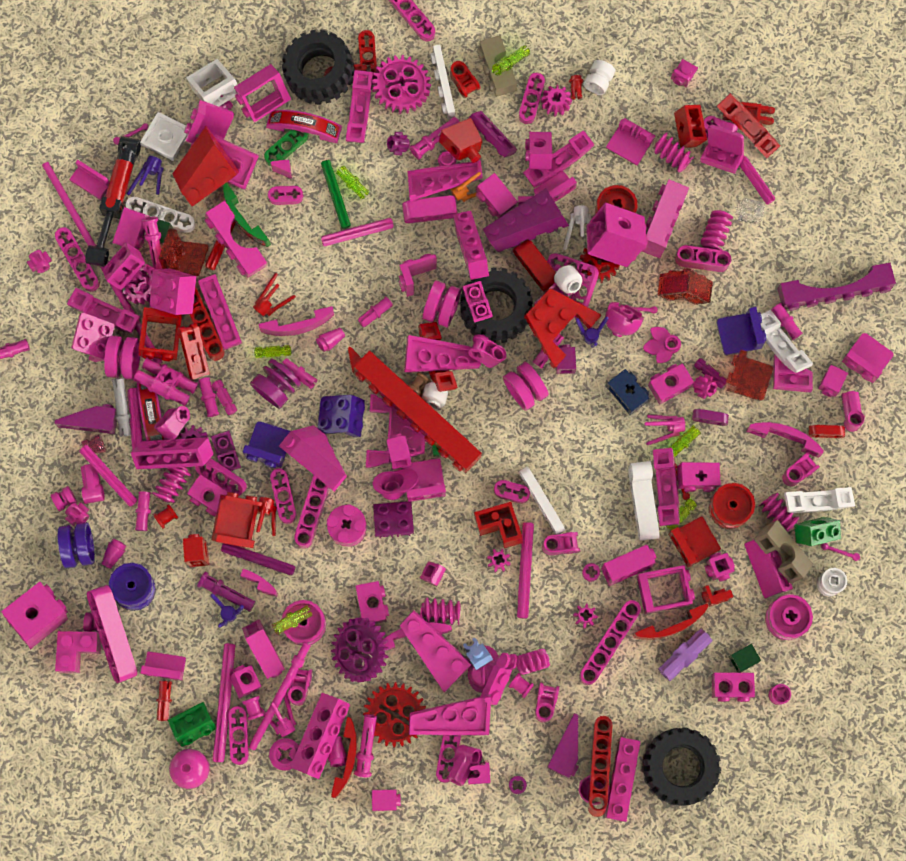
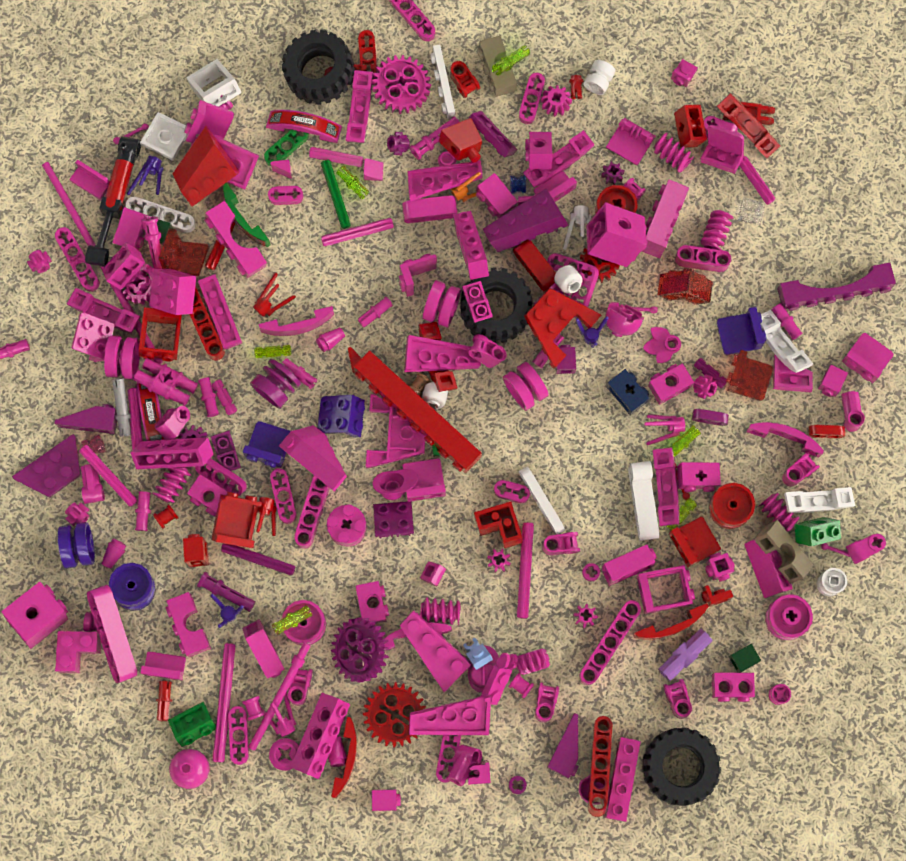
dark pink wheel [50,486,77,512] -> none
plate [177,323,210,380] -> none
dark pink brick [230,665,261,699] -> none
dark pink window [234,64,291,123] -> none
dark pink slope [240,569,278,597] -> none
dark pink pin [354,714,377,778] -> none
dark pink brick [386,434,412,470] -> none
none -> magenta wing [12,434,81,498]
none -> dark pink arch [165,592,211,657]
none -> dark pink axle [309,147,363,167]
none -> dark pink slope [364,158,384,181]
none -> clear blue wheel [510,175,526,194]
none -> magenta gear [601,161,625,185]
none -> dark pink bush [624,178,646,201]
none -> dark pink piece [663,679,692,719]
none -> dark pink piece [846,534,886,564]

